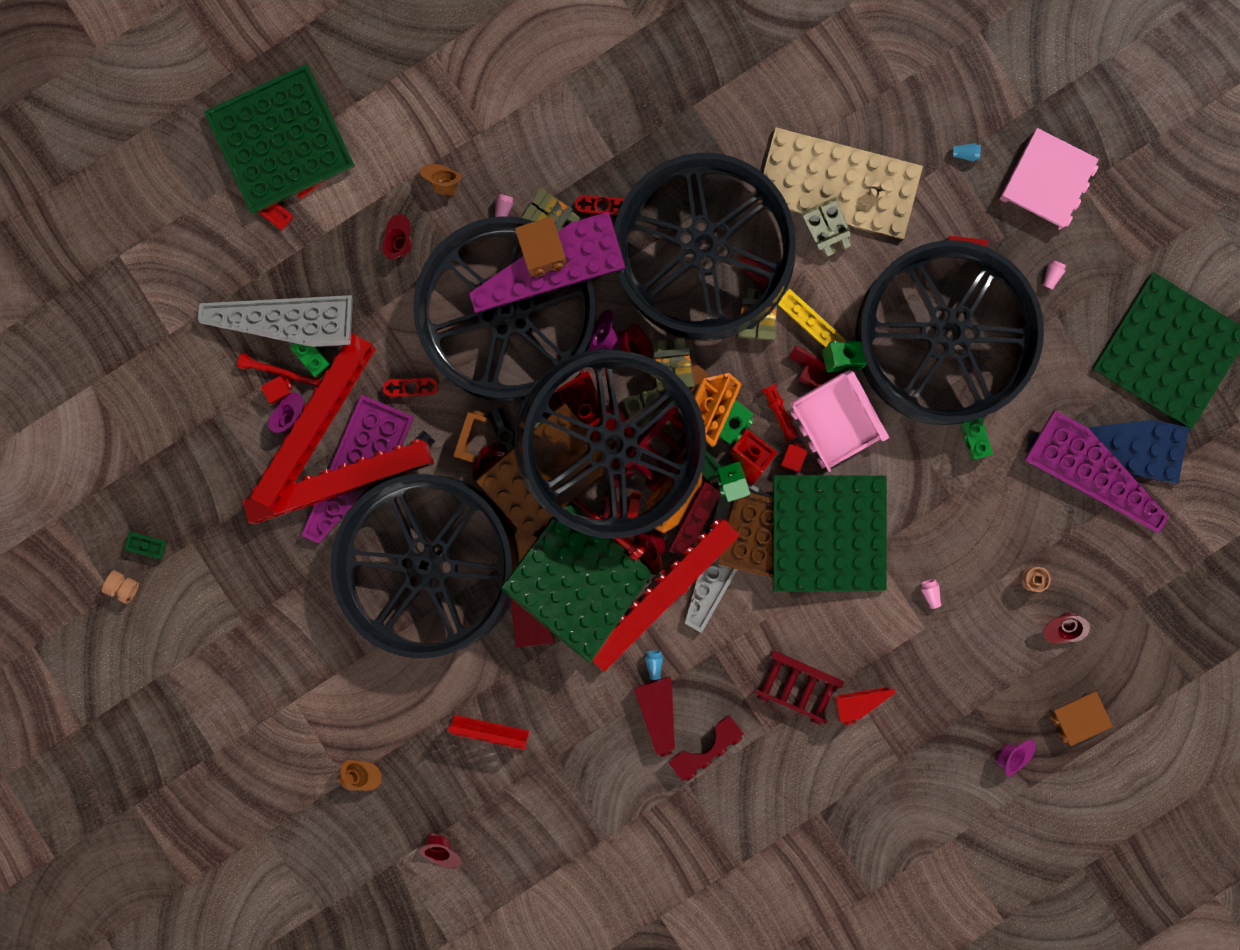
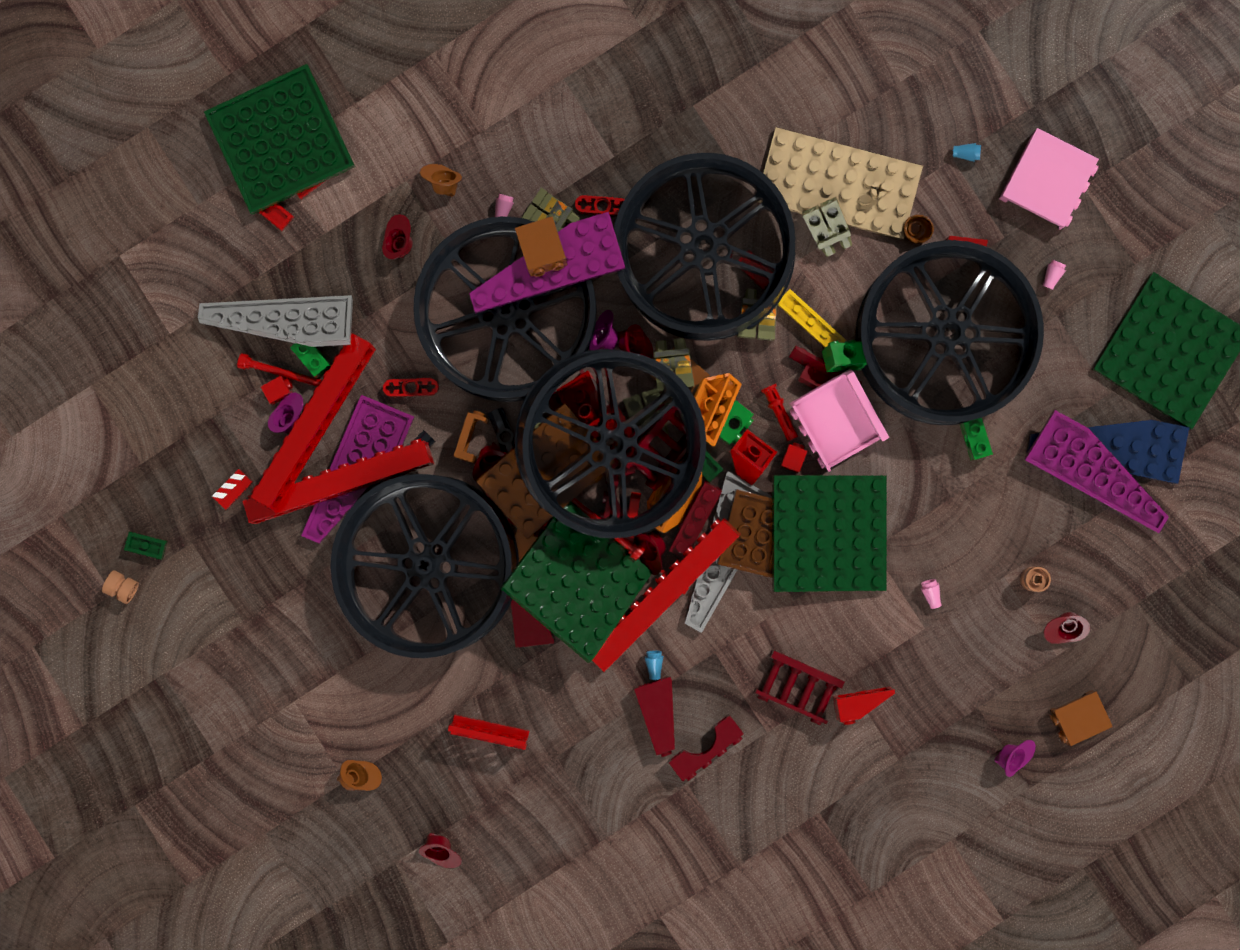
green brick [716,461,751,502] -> none
none -> red tile [212,469,253,510]
none -> dark orange hair [903,214,934,244]

